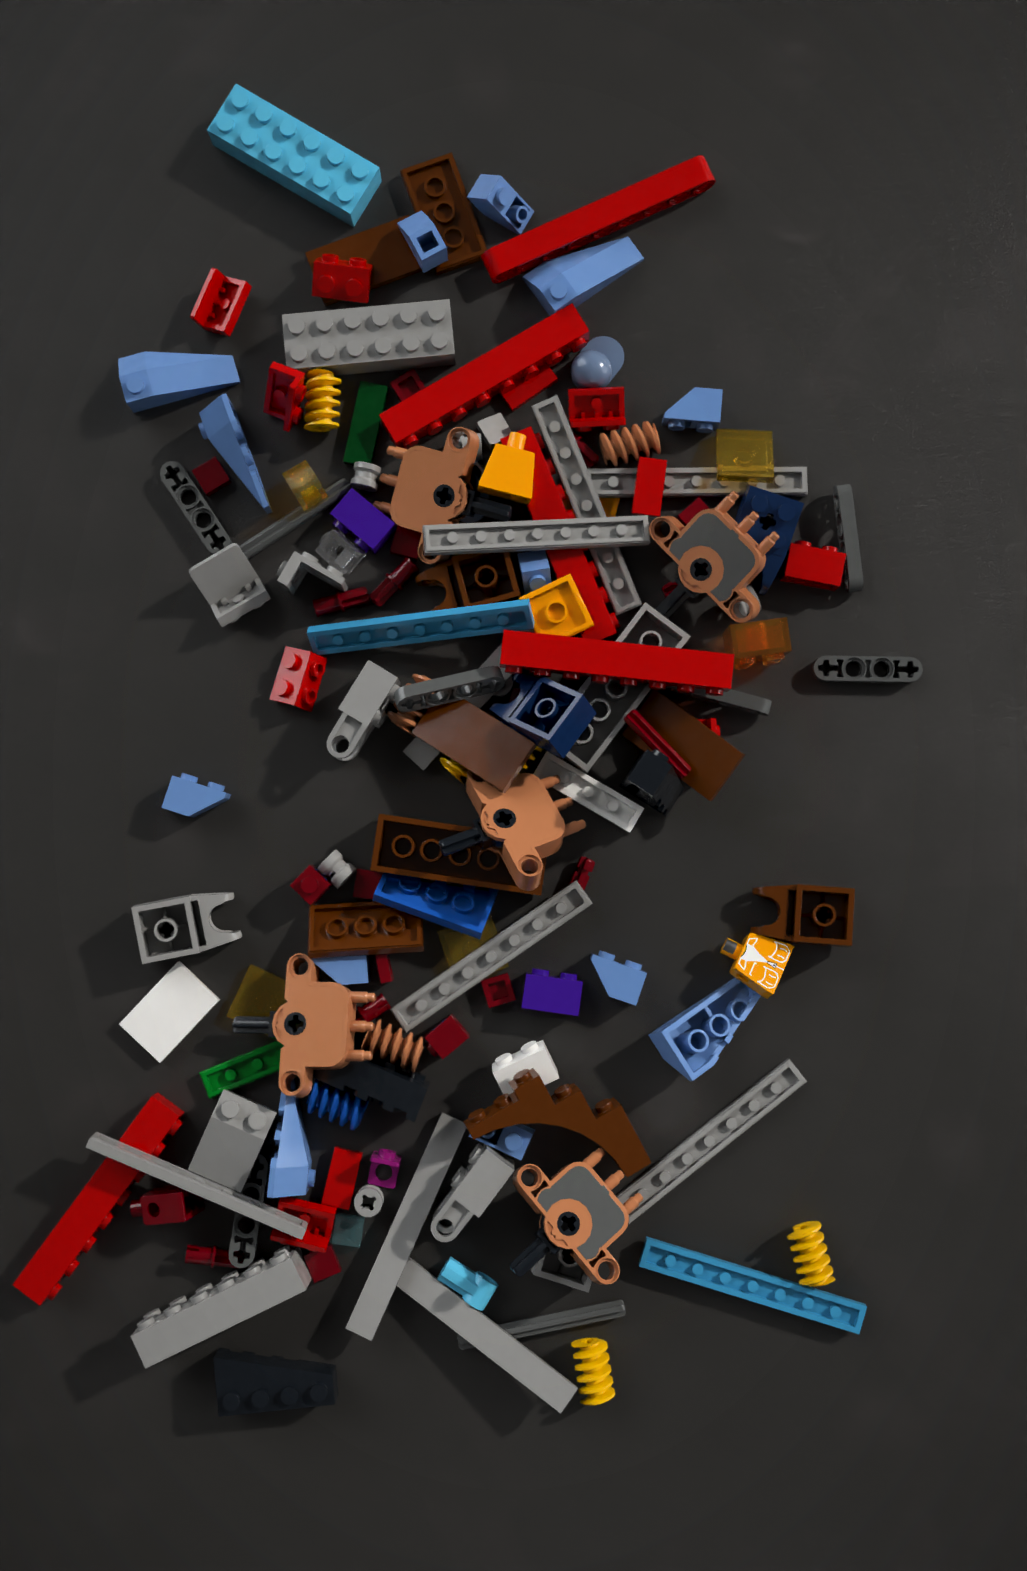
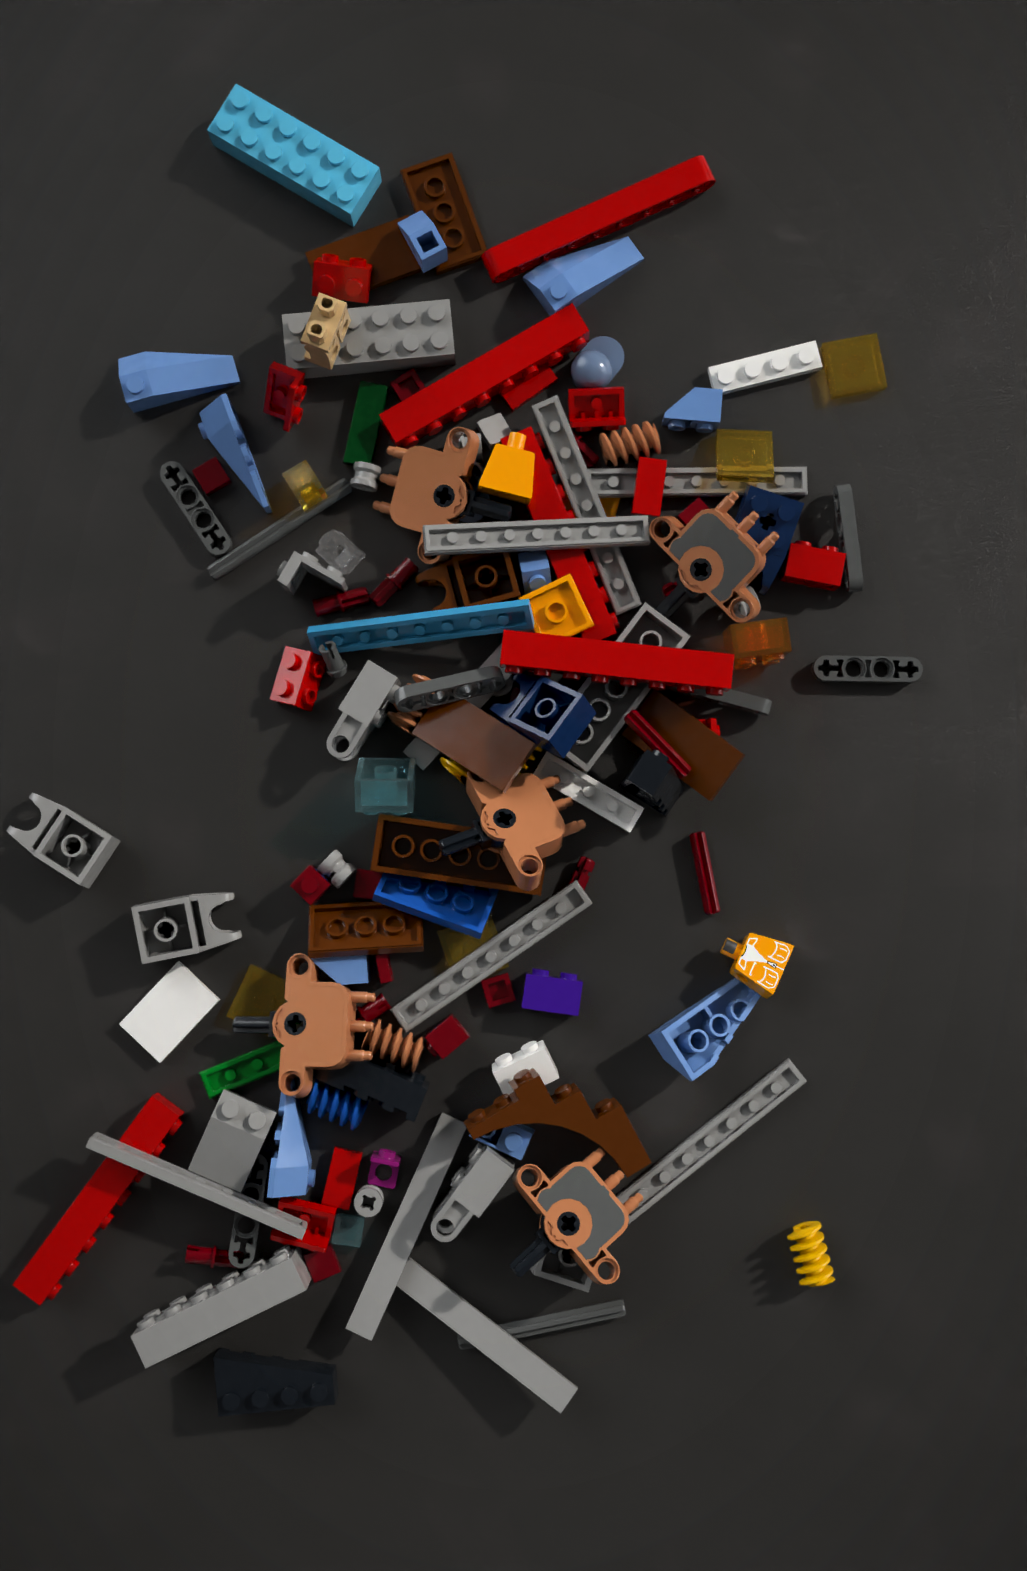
dark red torso [130,1185,205,1225] -> none
medium blue slope [161,773,231,818] -> none
light grey bracket [189,543,271,627] -> none
red bracket [190,268,252,337] -> none
yellow piece [304,369,342,432] -> none
dark purple brick [330,488,397,555] -> none
dark red tile [390,525,422,561] -> none
medium azure piece [437,1256,499,1311] -> none
medium blue slope [467,174,534,235] -> none
yellow piece [571,1338,615,1405] -> none
medium blue slope [590,950,647,1006] -> none
dark azure plate [638,1236,867,1334] -> none
reddish brown brick [750,884,855,948] -> none
none -> light grey brick [6,792,121,889]
none -> tan hips [300,292,351,370]
none -> dark grey pin [318,641,347,678]
none -> clear light blue brick [354,758,416,815]
none -> dark red axle [689,831,720,915]
none -> white plate [707,340,823,395]
none -> clear yellow tile [821,333,888,399]

